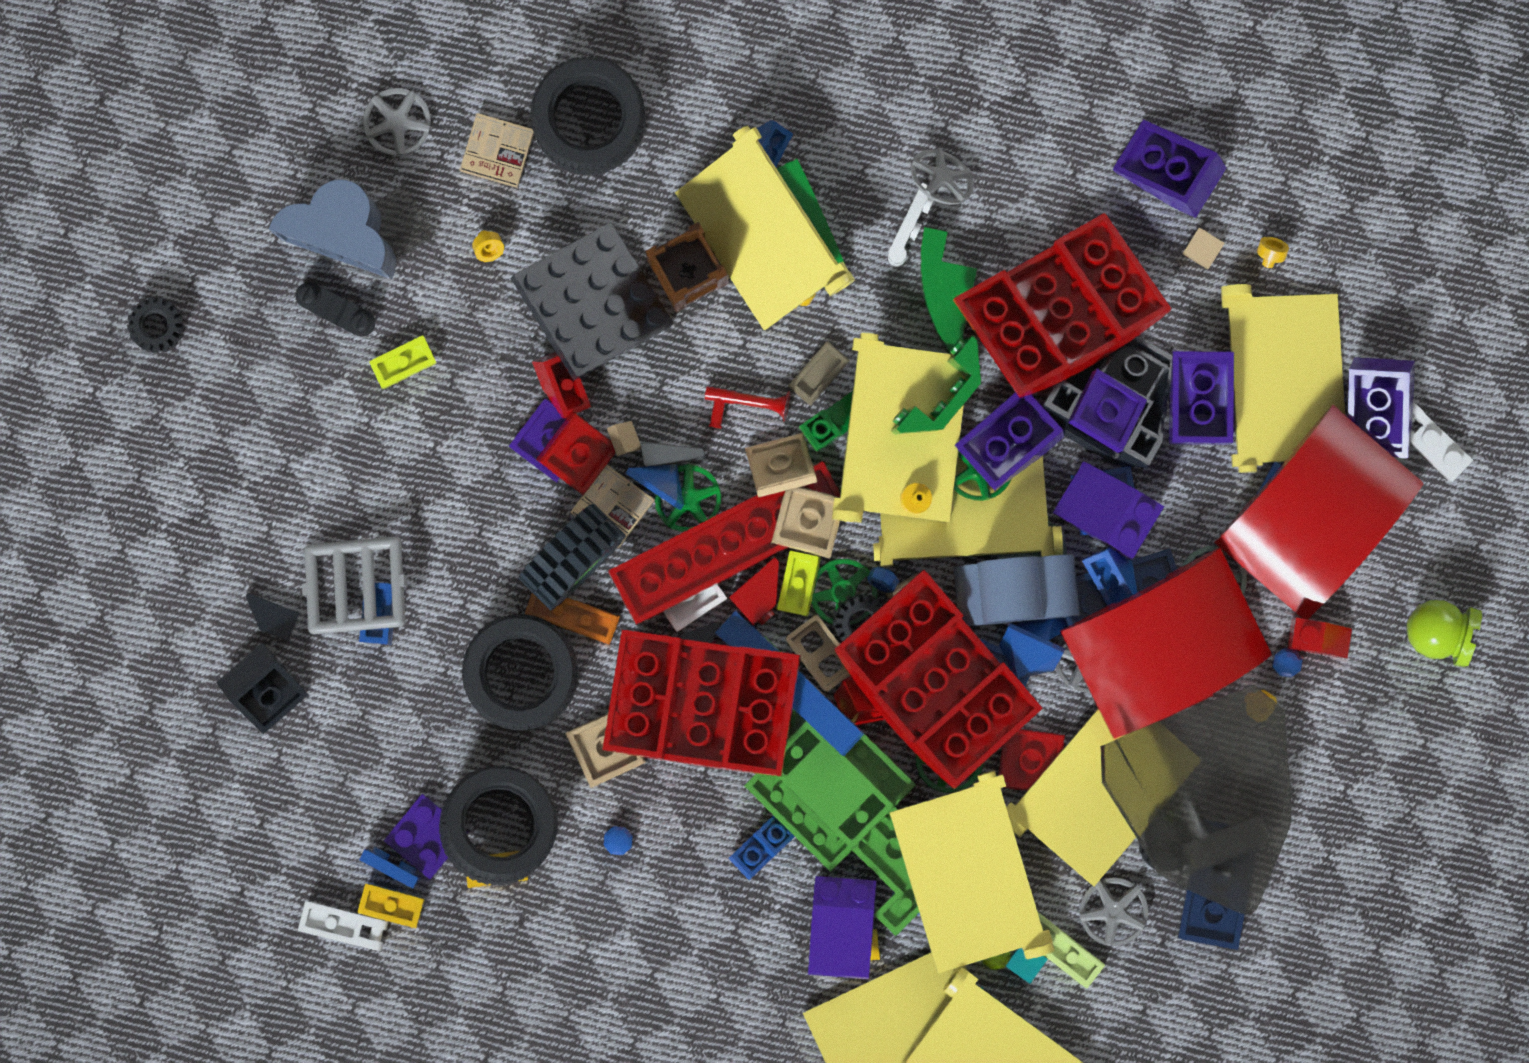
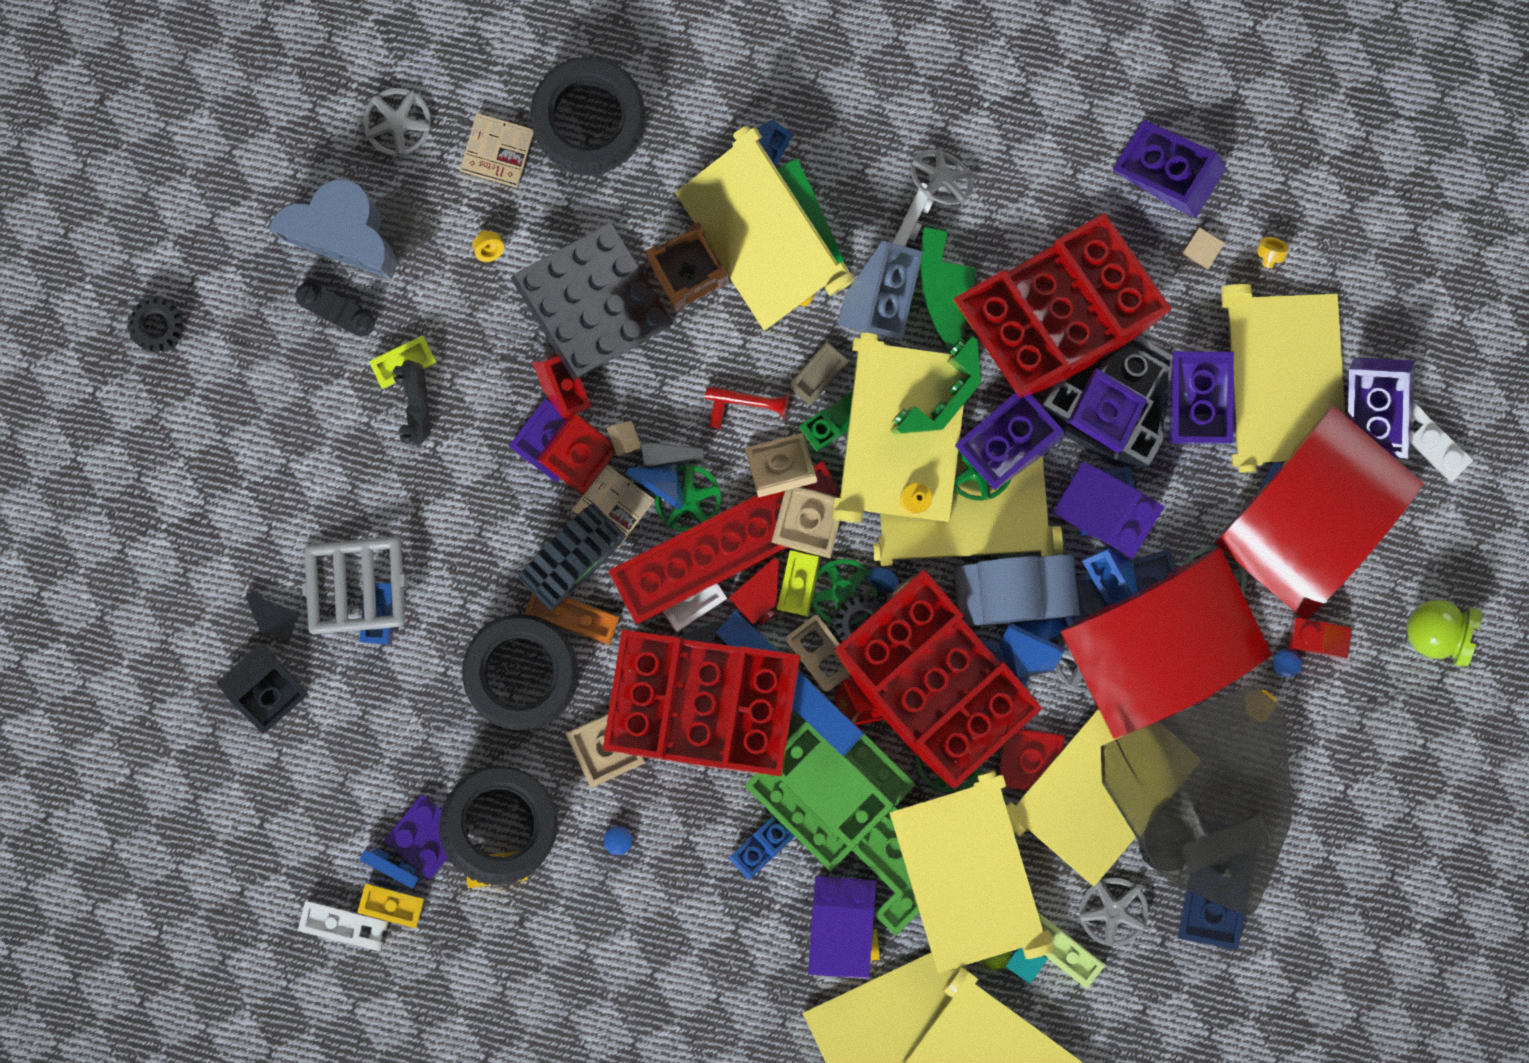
none -> black piece [393,360,431,445]
none -> sand blue slope [838,241,923,340]

